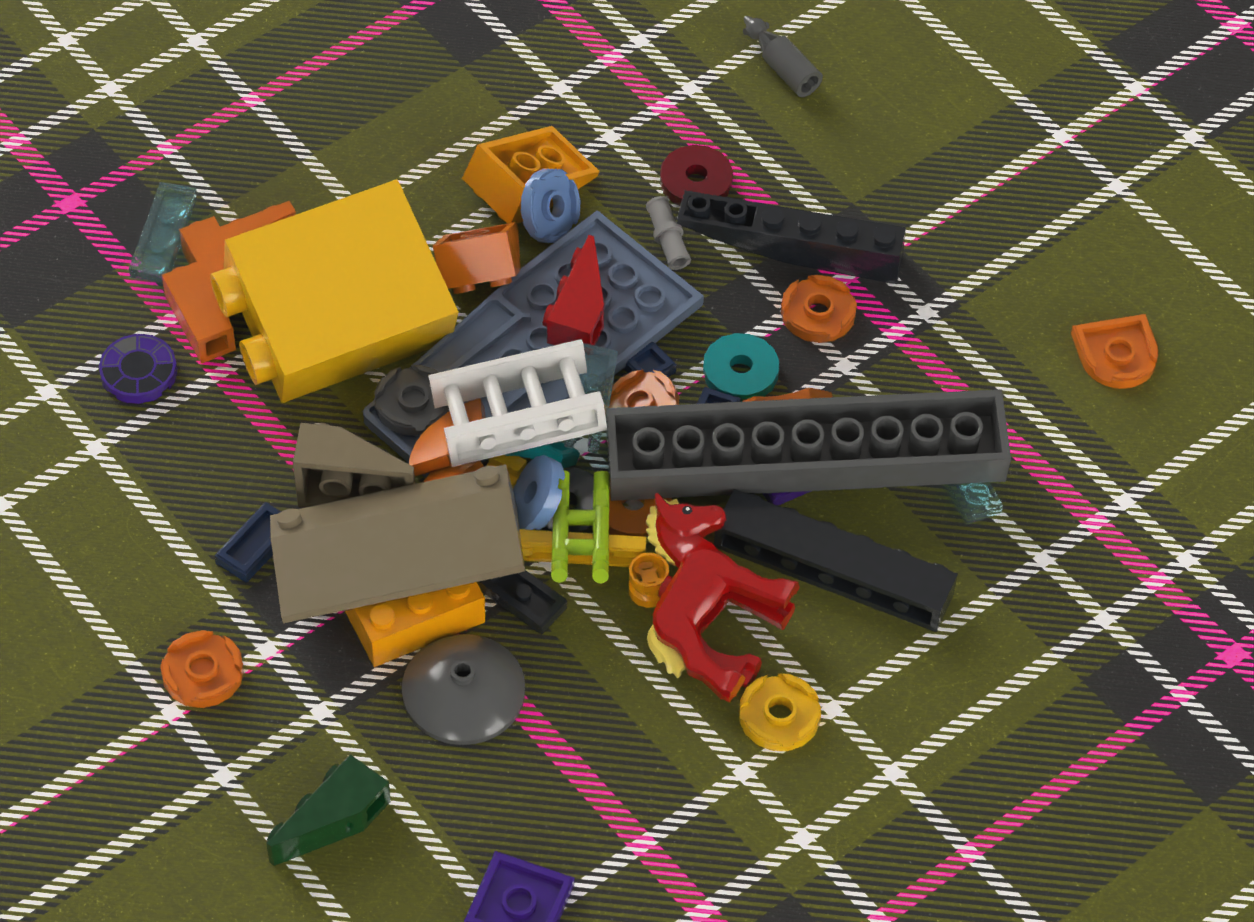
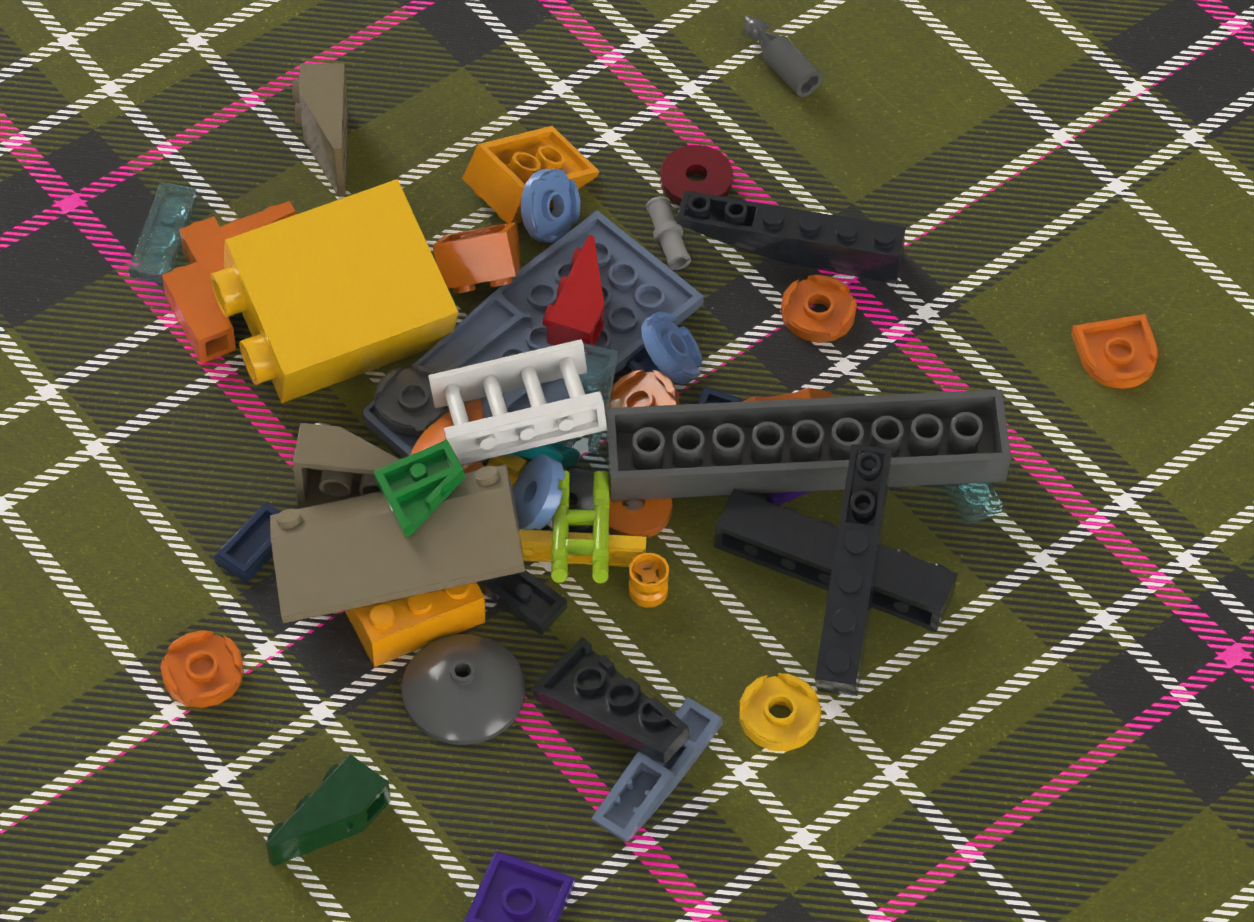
tile [99,334,178,404] -> none
red animal [646,493,800,703] -> none
teal tile [703,333,779,402] -> none
none -> dark tan slope [292,63,348,197]
none -> green wing [373,440,465,538]
none -> black wing [532,637,690,764]
none -> sand blue slope [591,697,723,843]
none -> medium blue tile [641,311,702,385]
none -> black slope [815,444,892,696]

